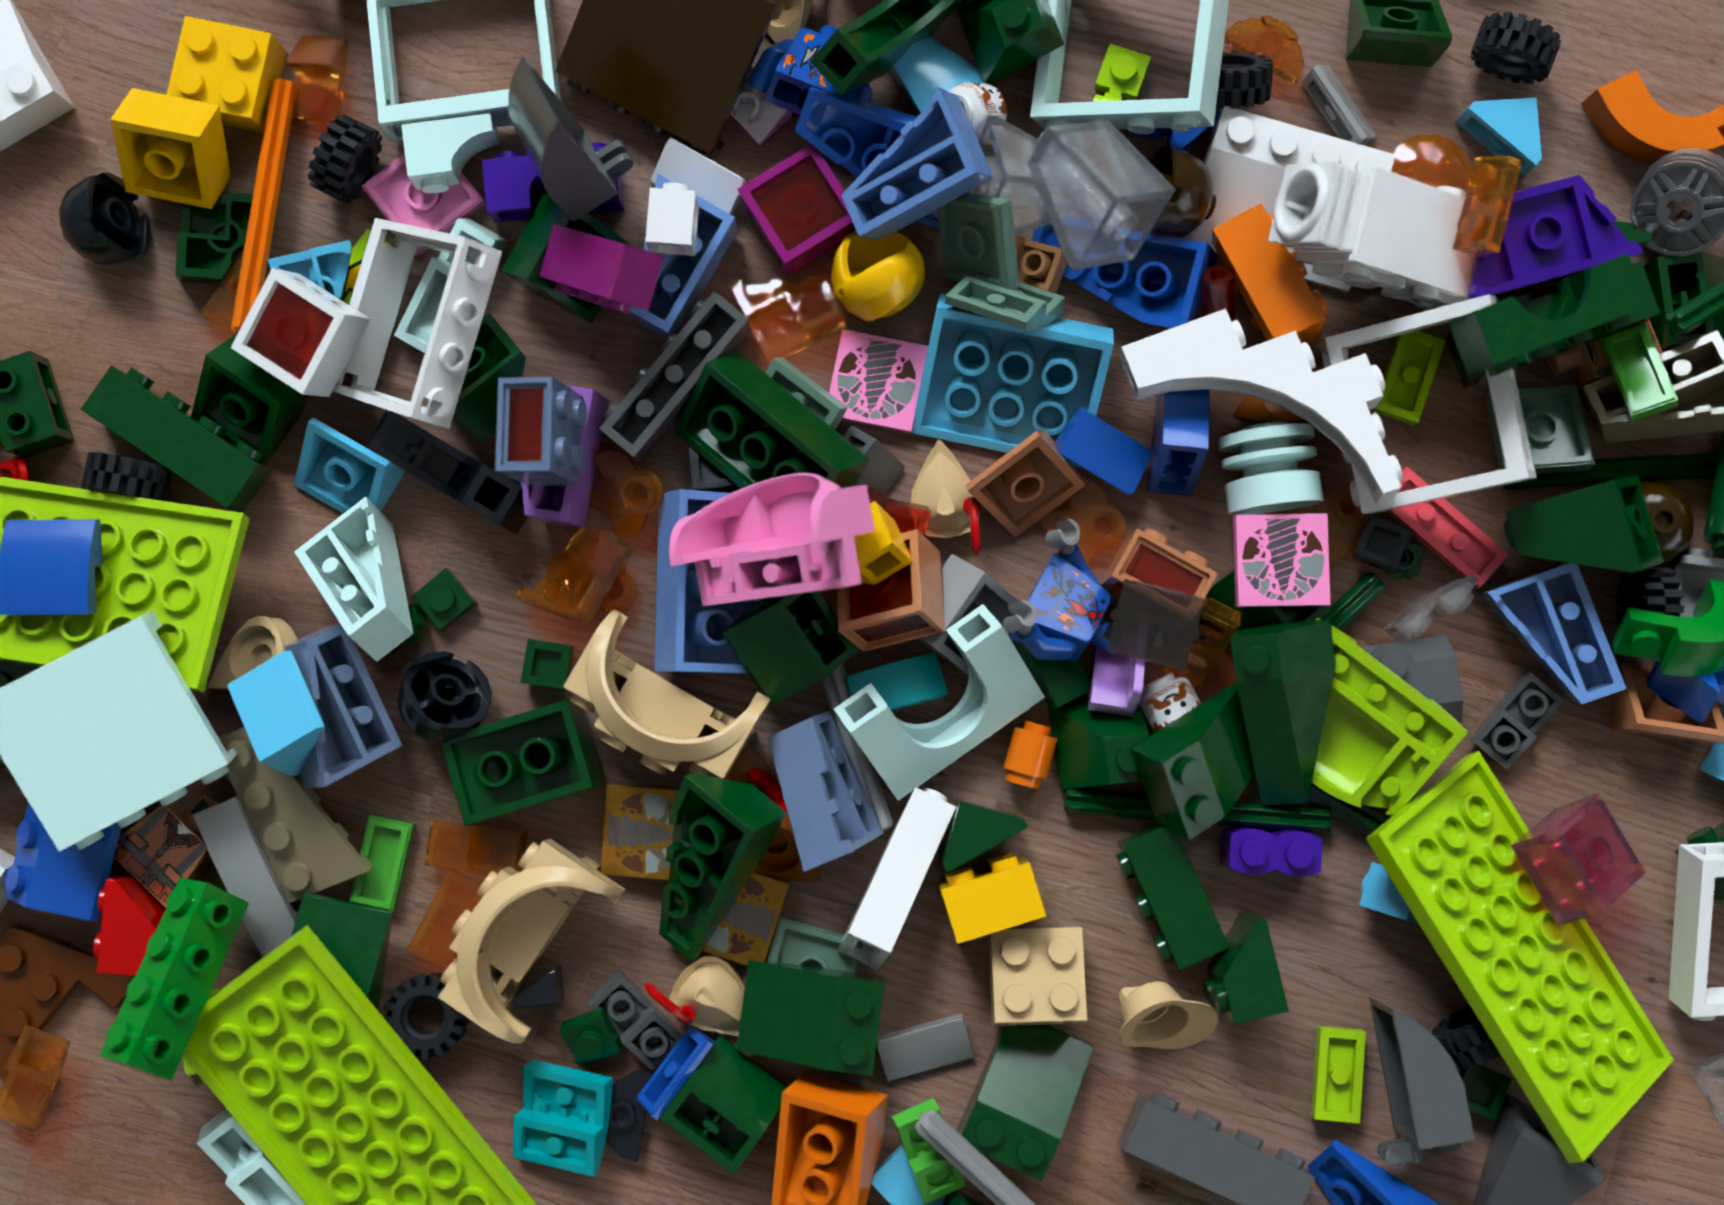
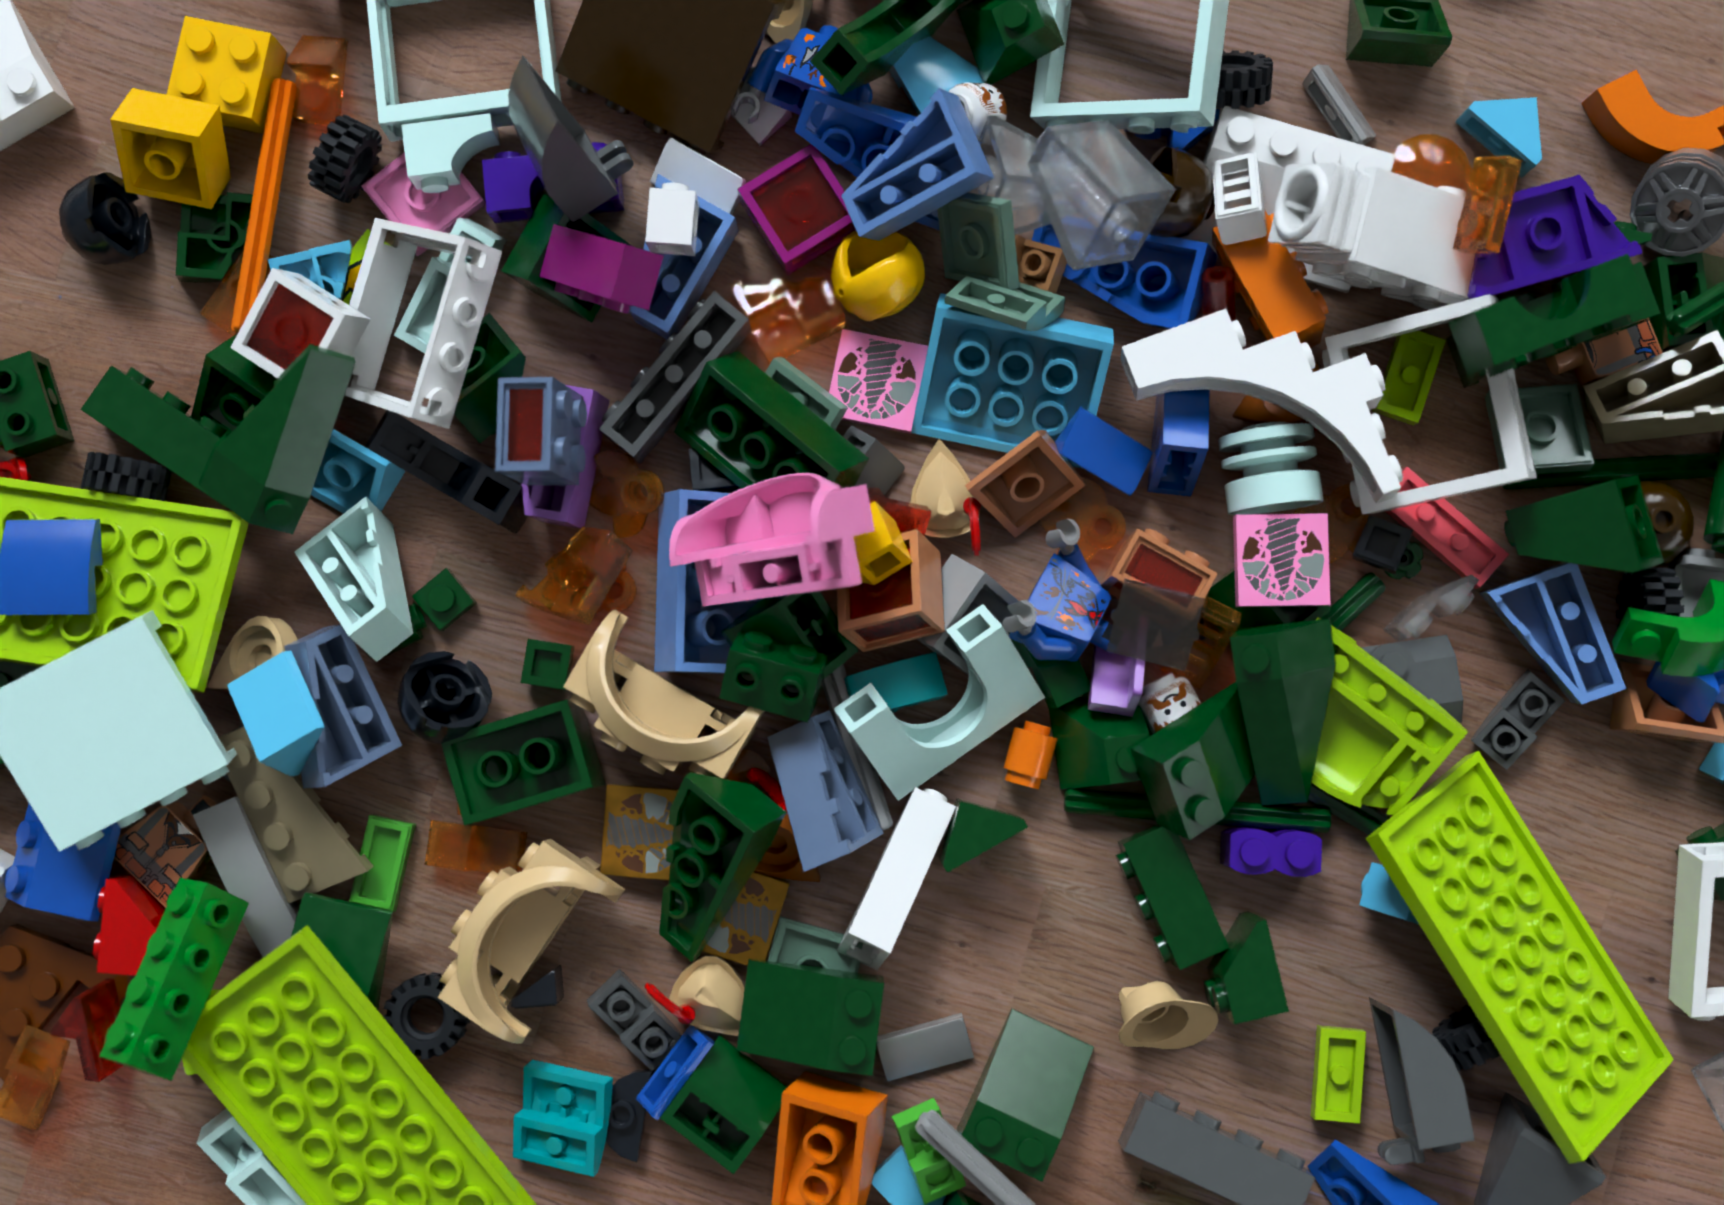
clear orange plate [407,868,482,970] -> none
dark green plate [560,1007,622,1067] -> none
yellow brick [938,852,1046,944] -> none
tan piece [988,927,1087,1026] -> none
lime plate [1093,43,1151,130] -> none
clear orange plate [1224,15,1304,86] -> none
dark green plate [1459,1064,1512,1121] -> none
black tyre [1470,12,1561,84] -> none
clear pink brick [1511,793,1646,926] -> none
bright green tile [1600,322,1679,422] -> none
none -> clear red slope [50,978,123,1082]
none -> dark green wedge [199,344,356,534]
none -> dark green brick [719,631,828,723]
none -> white slope [1212,152,1267,245]

